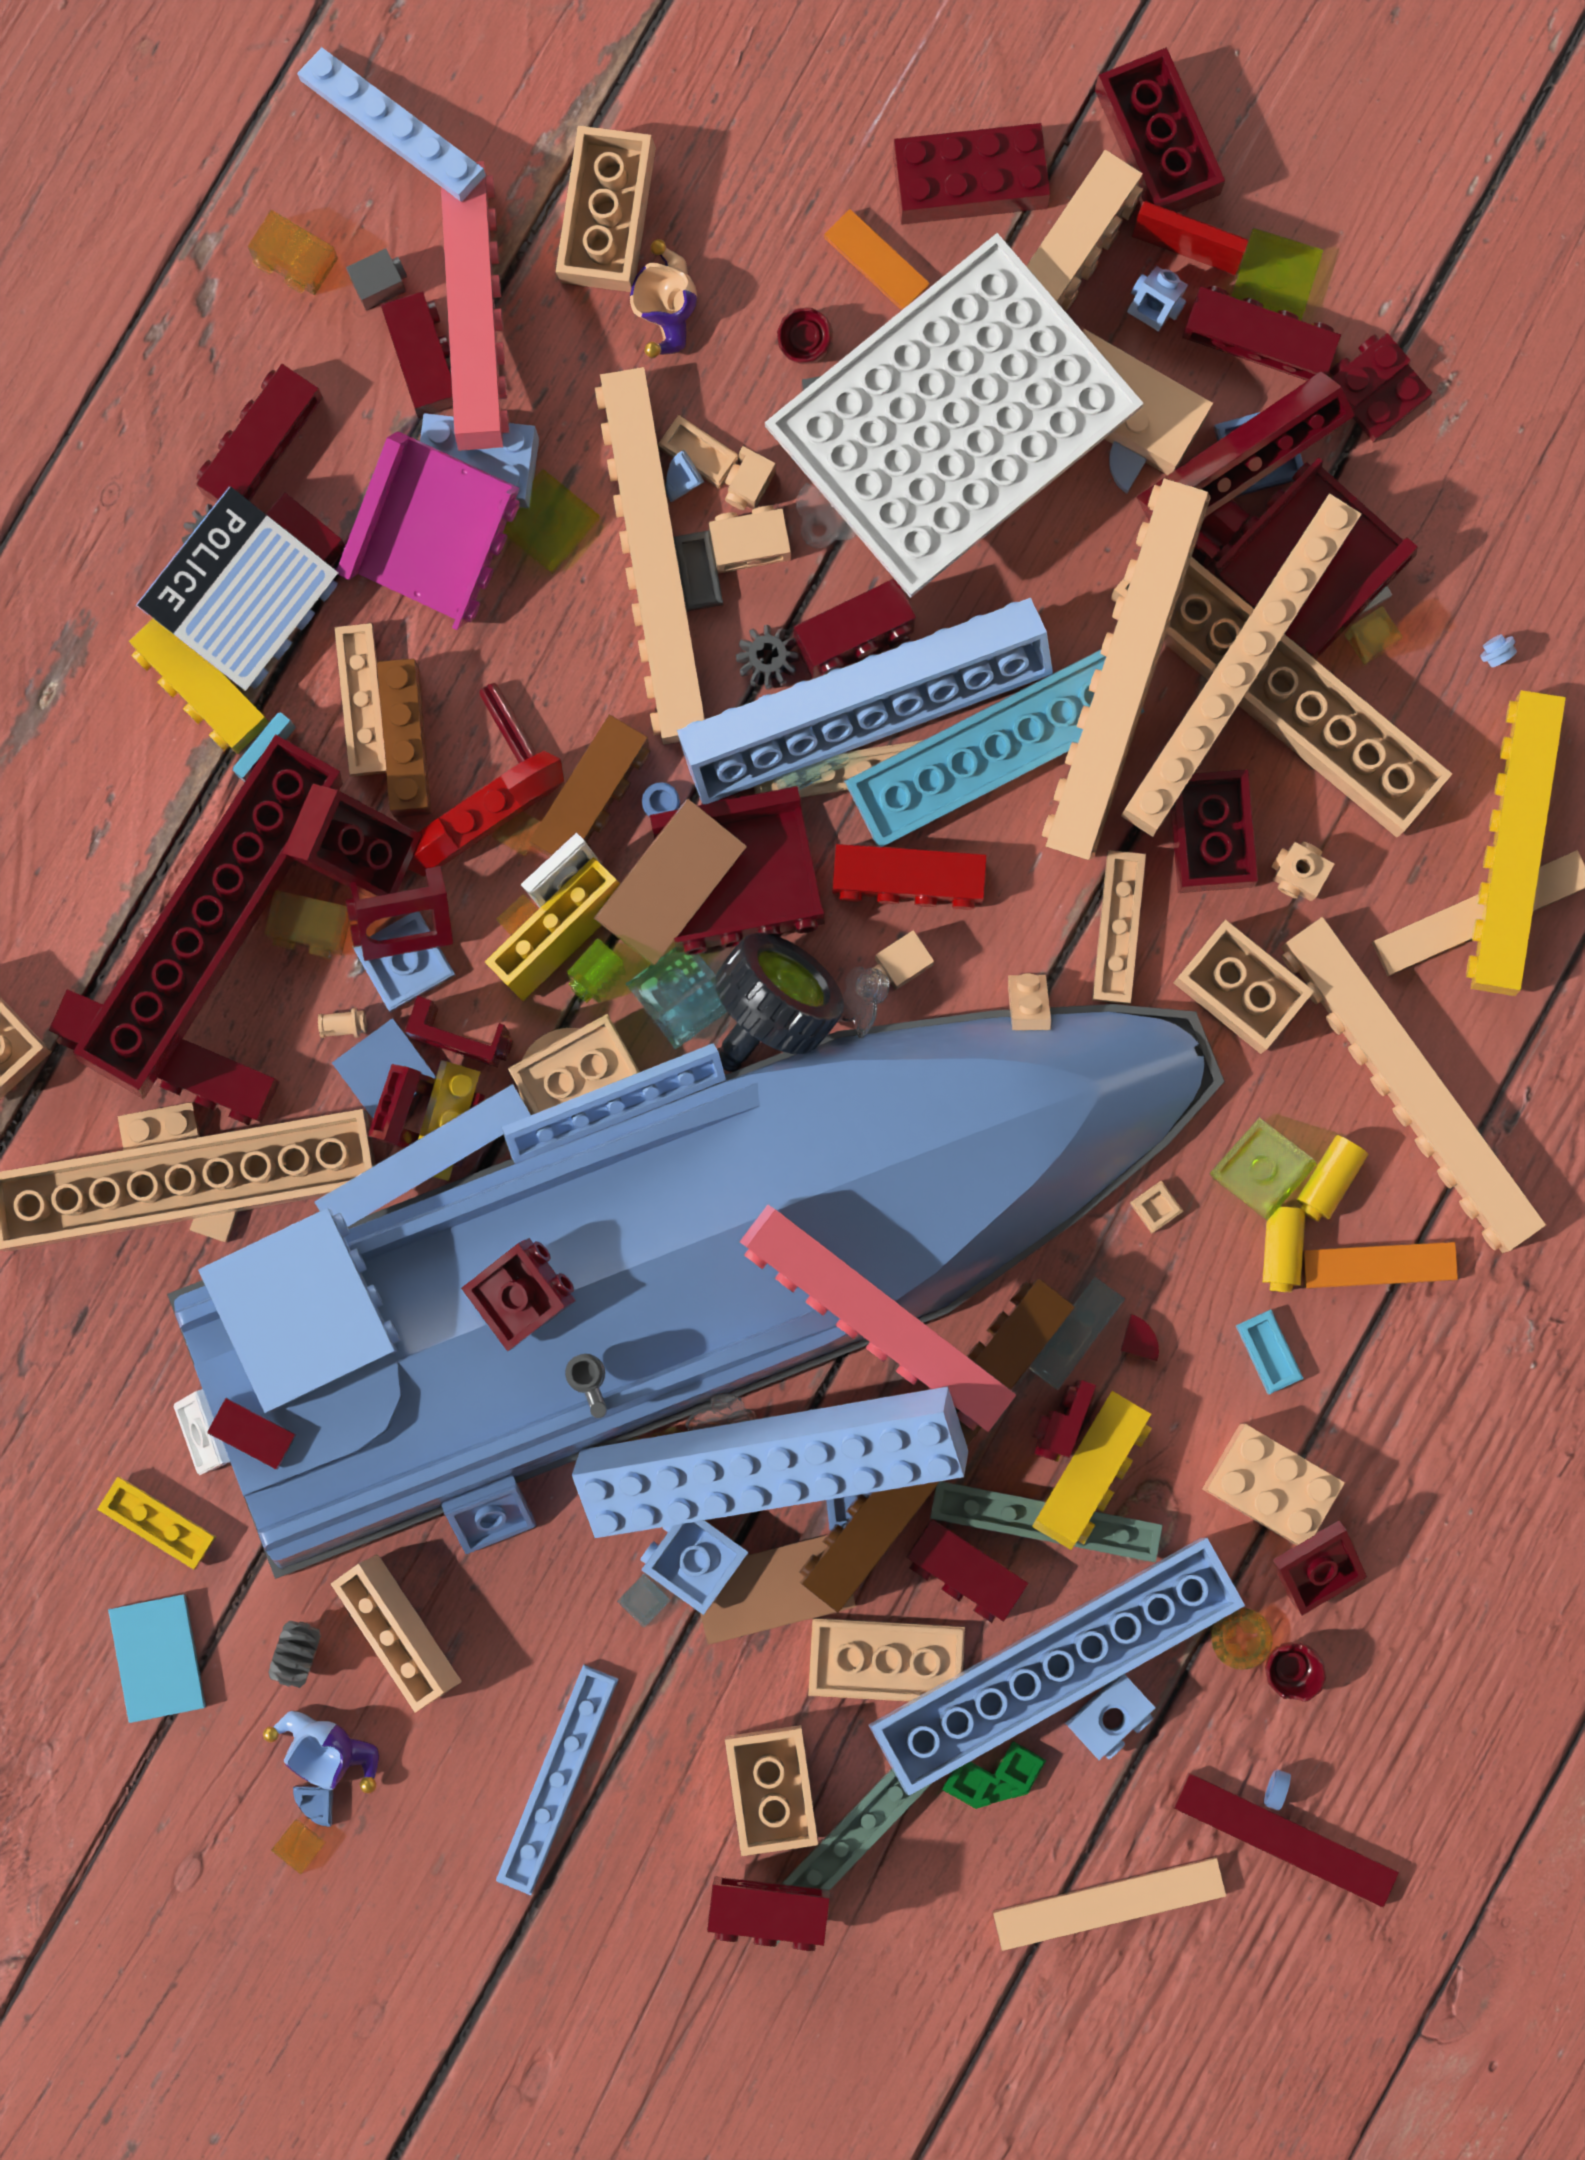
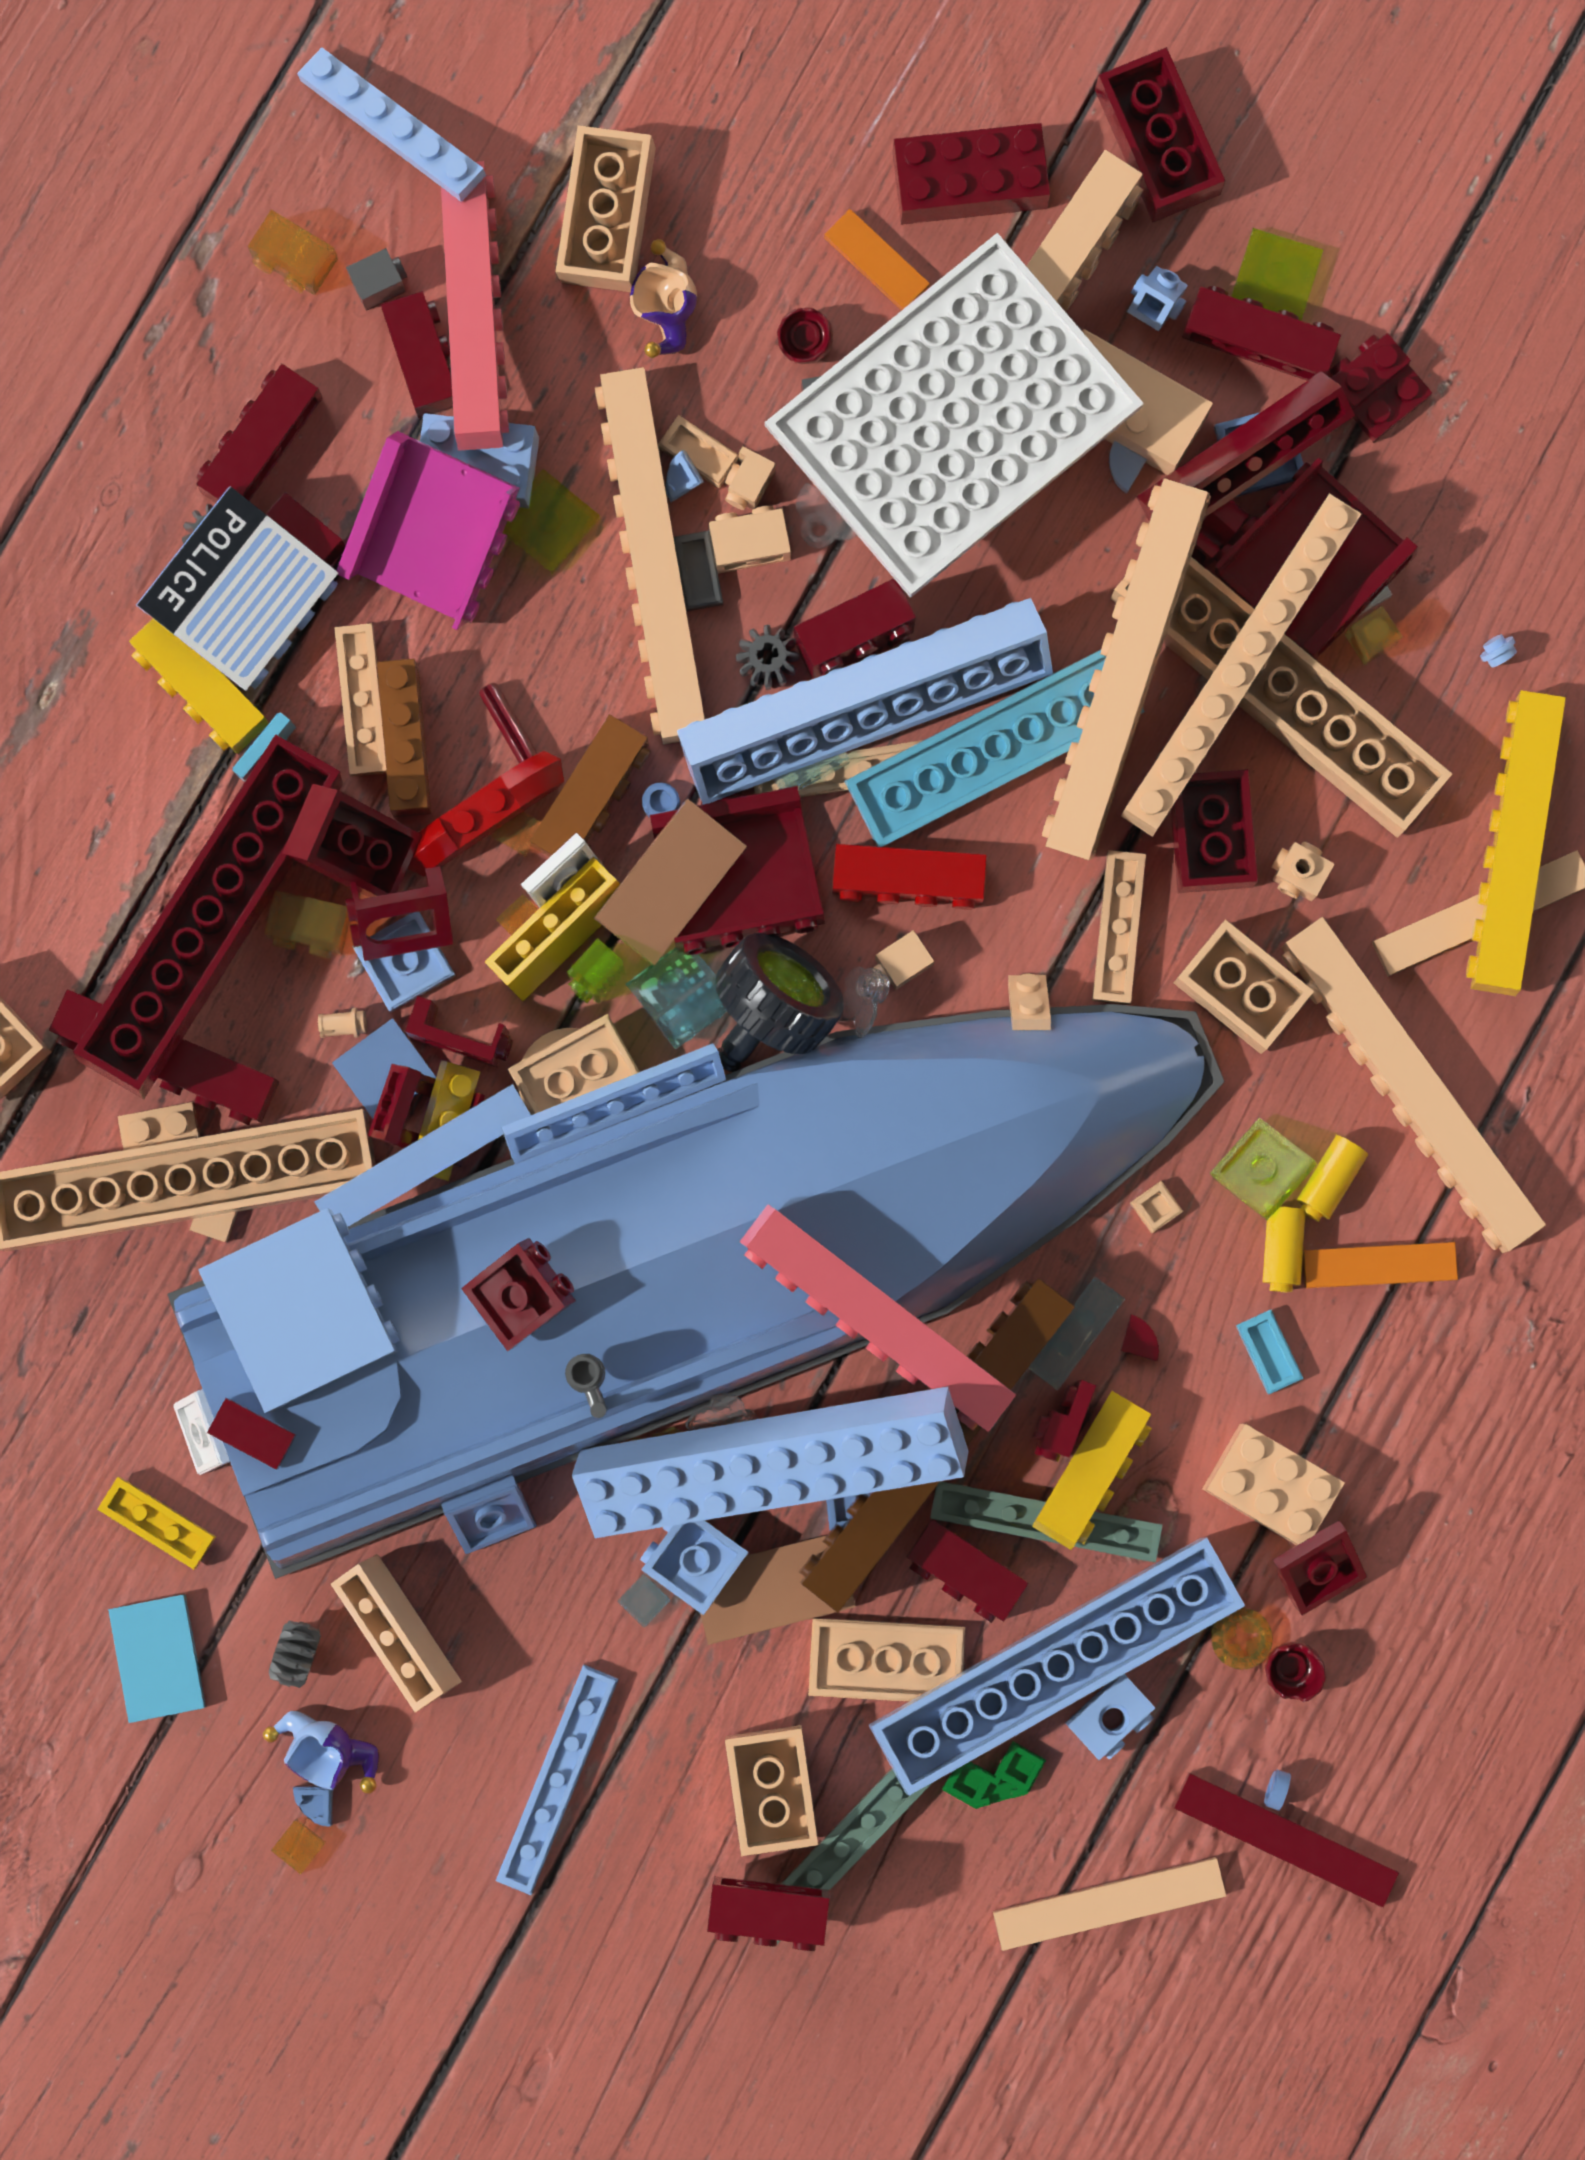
red tile [1132,201,1249,275] -> none

